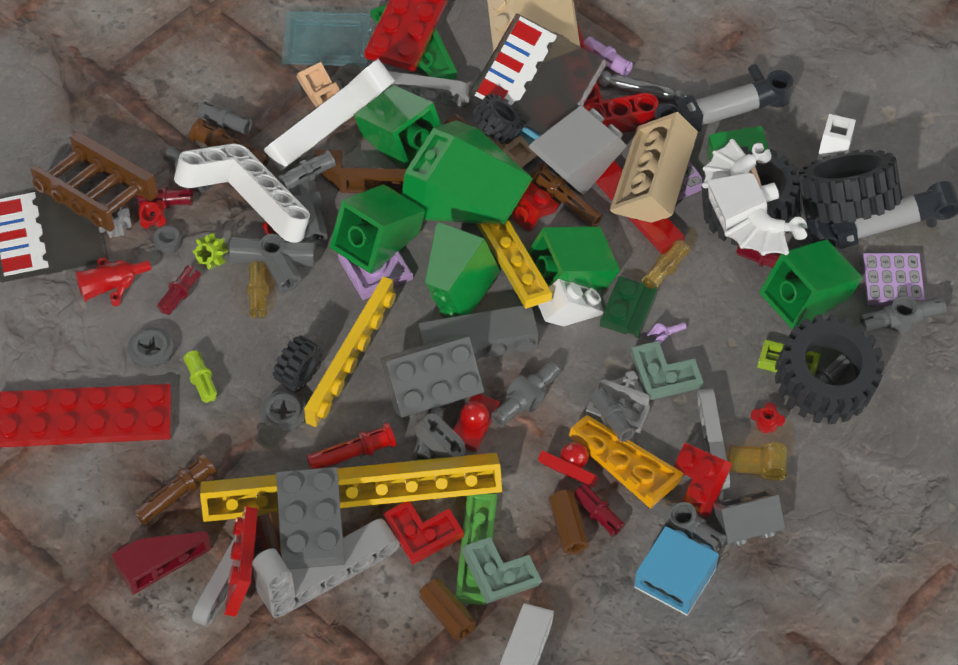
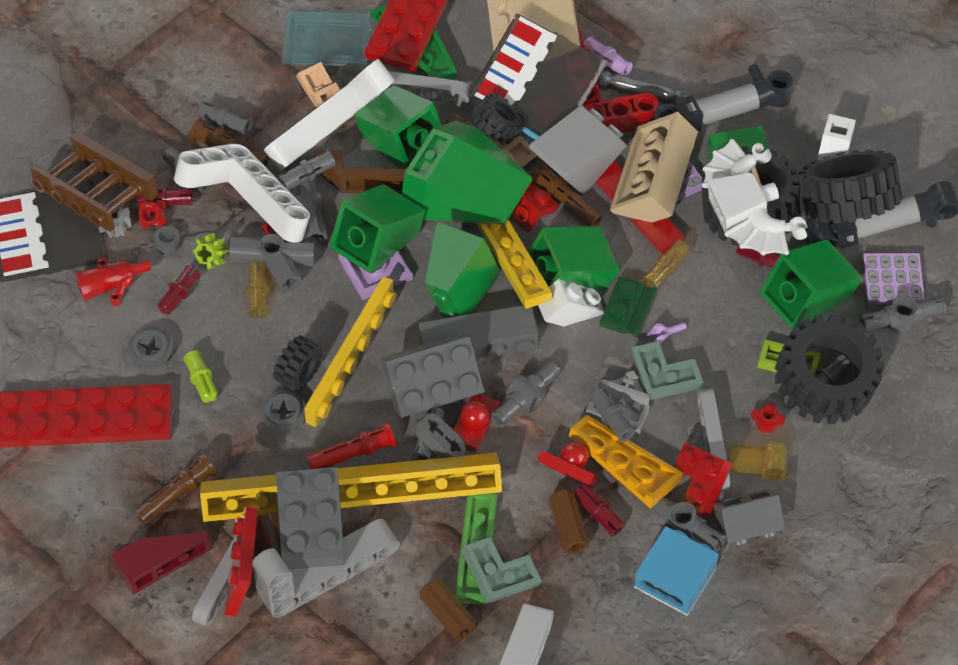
red plate [383,501,465,565] -> none

